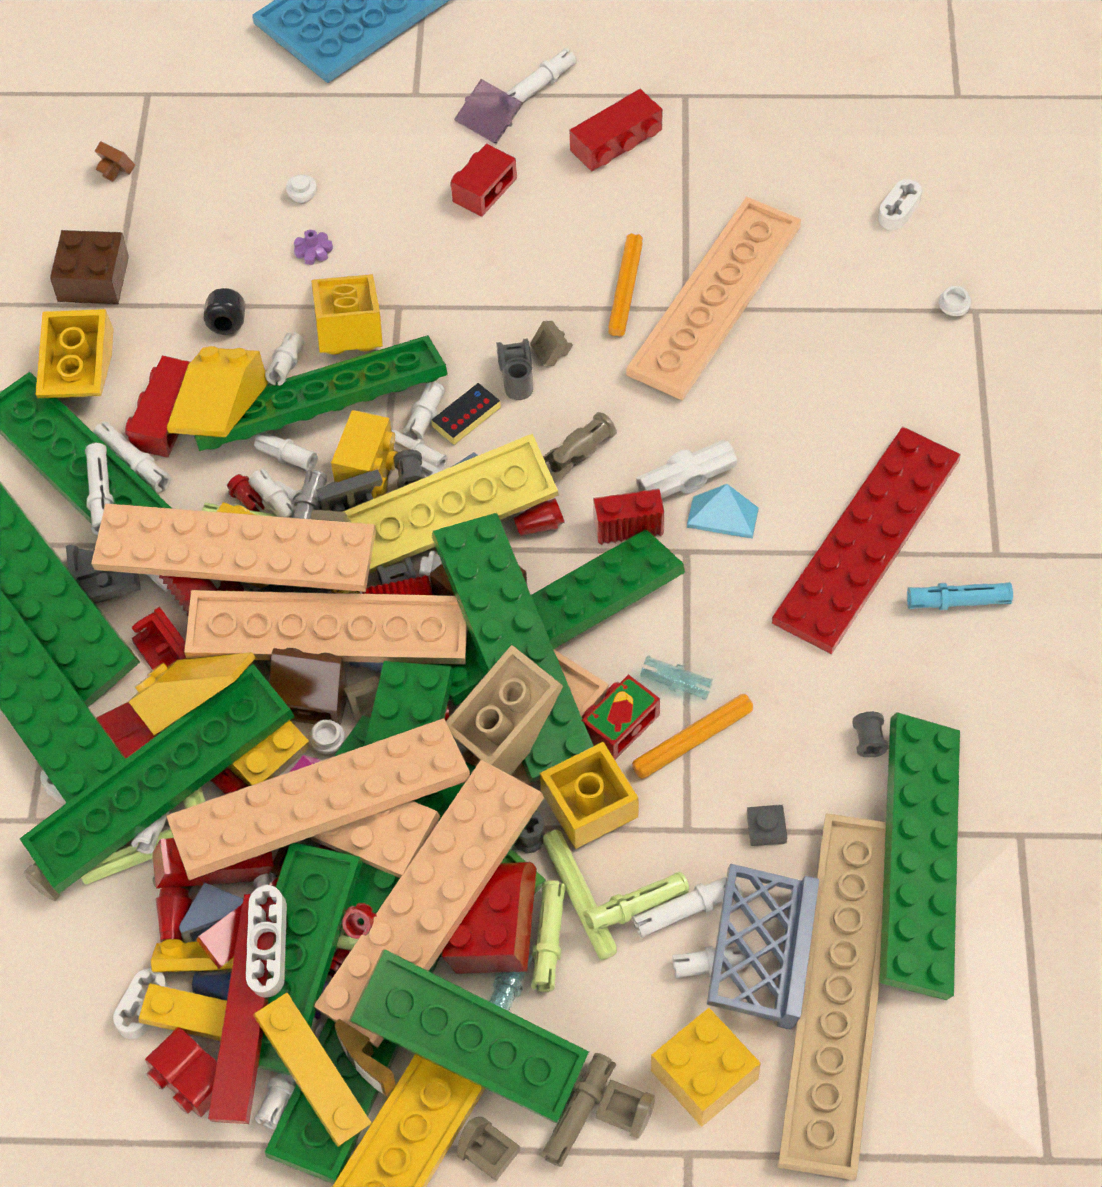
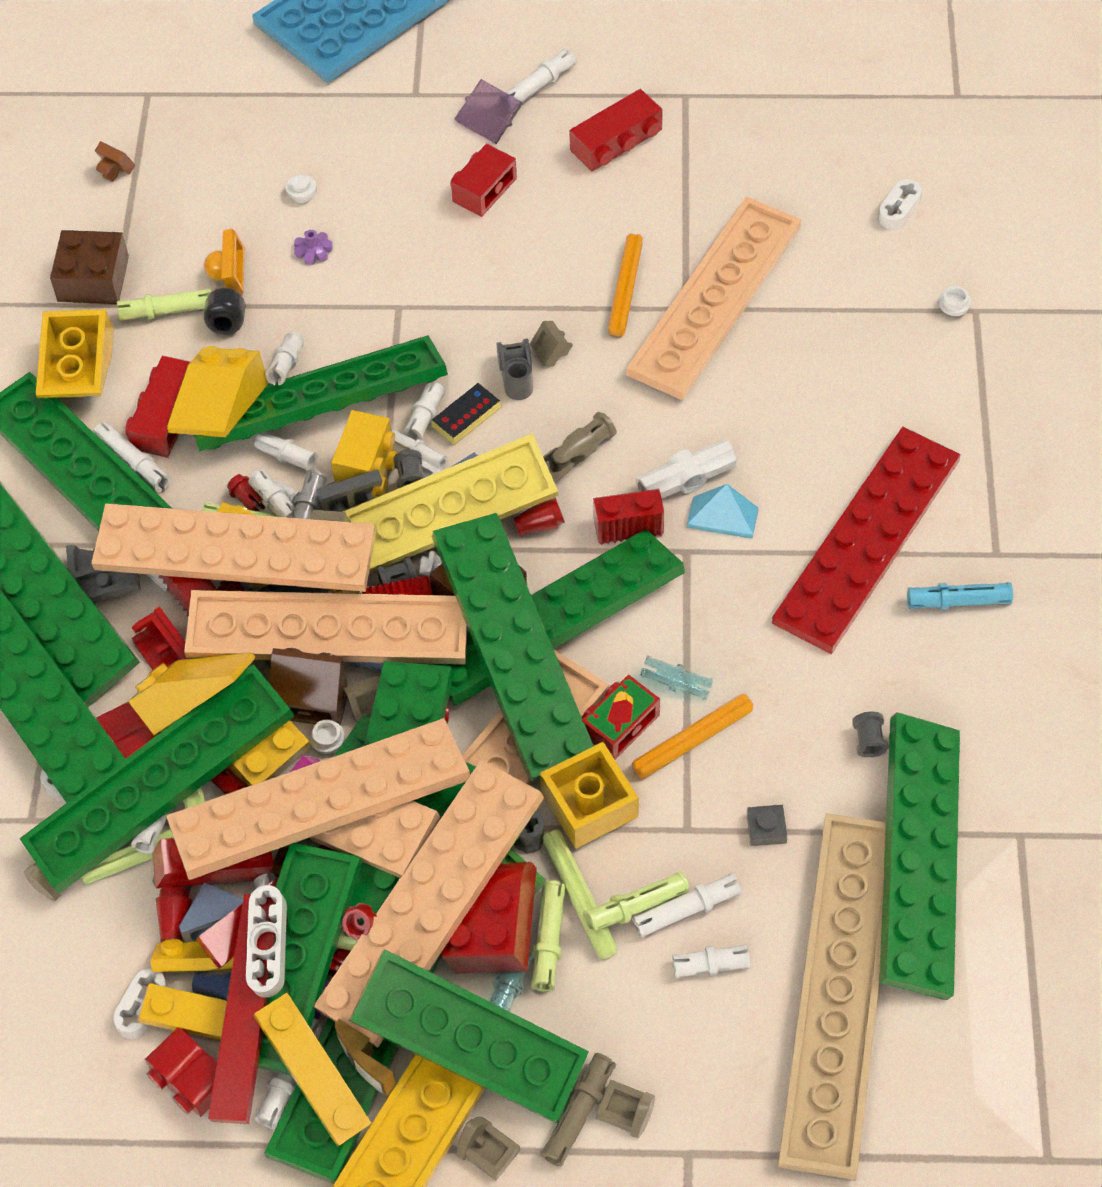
white pin [85,443,114,535] -> none
yellow slope [311,274,383,355] -> none
tan slope [446,645,563,775] -> none
yellow brick [651,1007,761,1127] -> none
sand blue fence [706,864,819,1030] -> none
none -> yellowish green pin [117,288,211,321]
none -> light orange tile [203,228,245,296]

